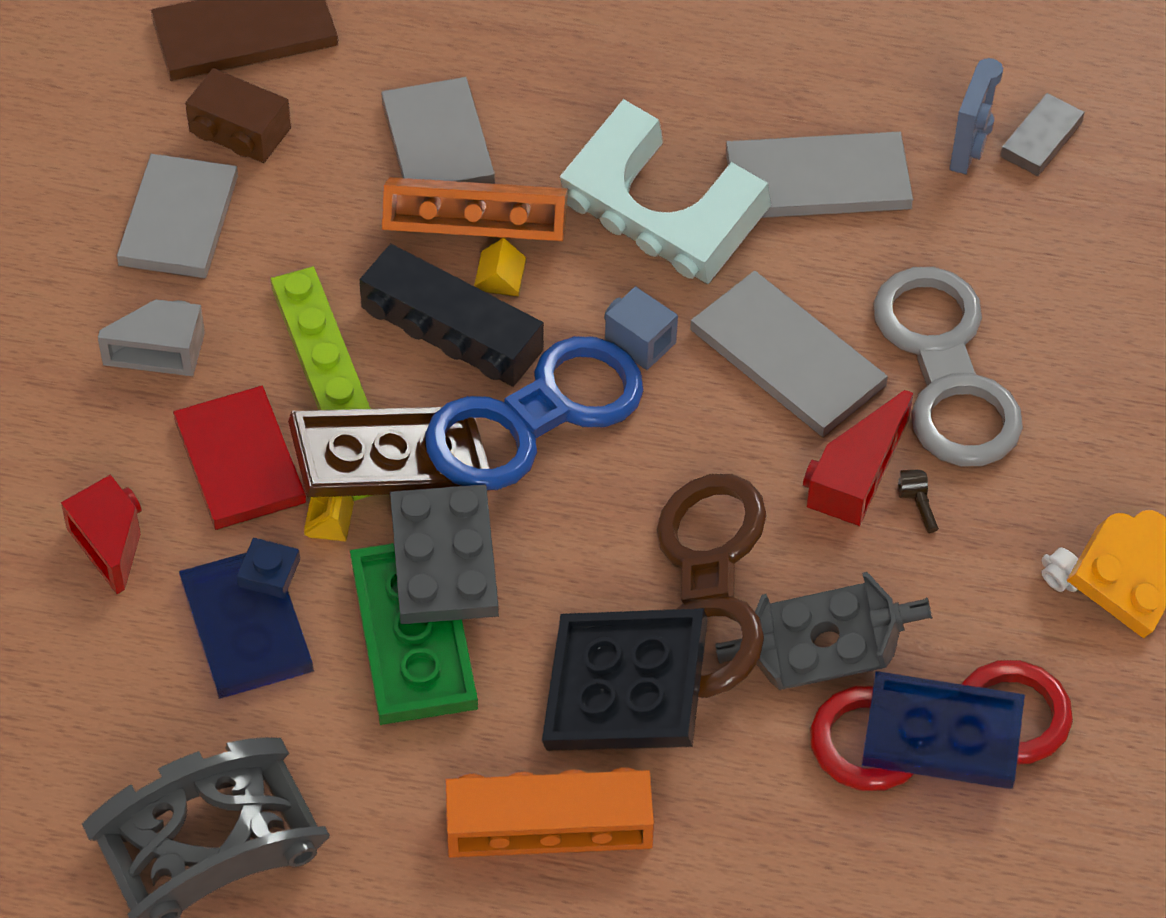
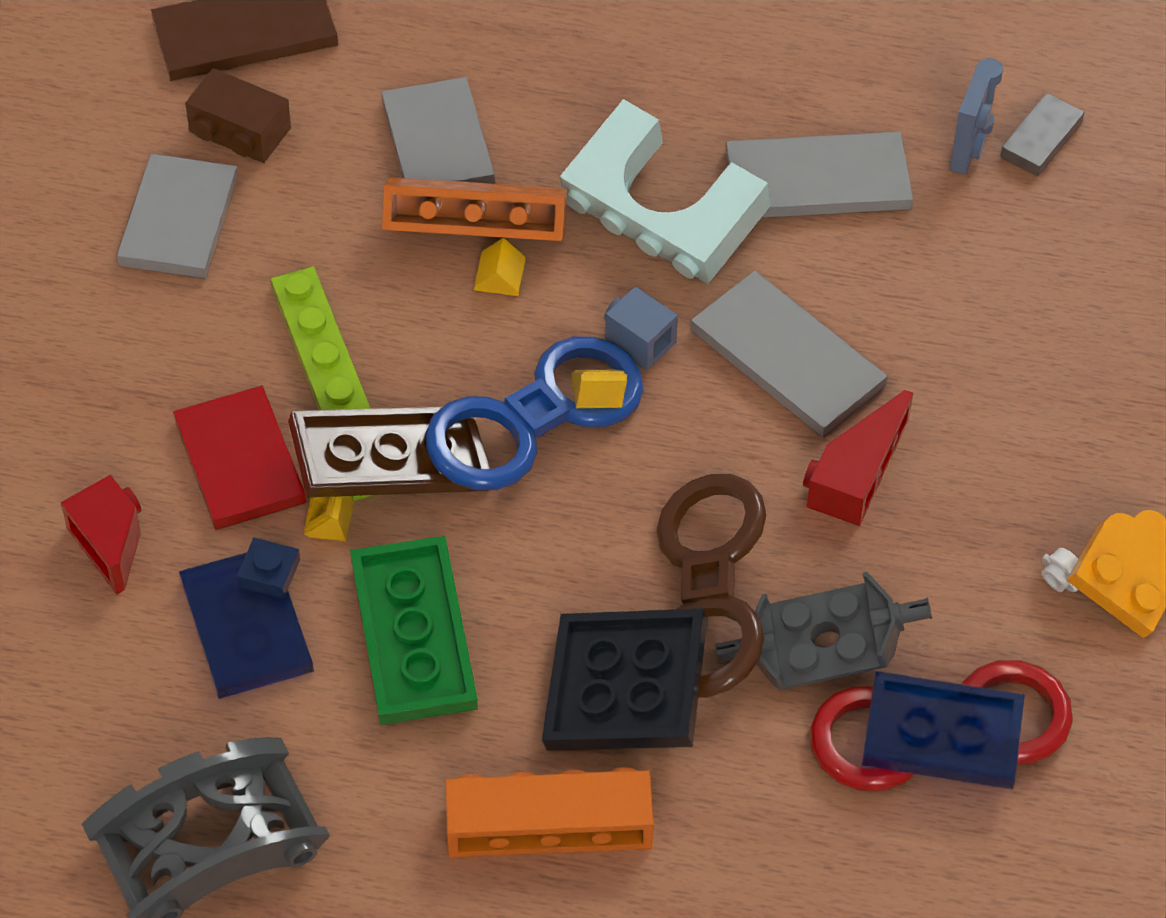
light grey slope [98,299,205,376] -> none
black brick [359,243,544,387] -> none
dark grey plate [390,484,499,624] -> none
light grey bar [873,267,1023,467] -> none
dark brown hand [898,470,939,533] -> none
none -> yellow slope [571,370,627,408]

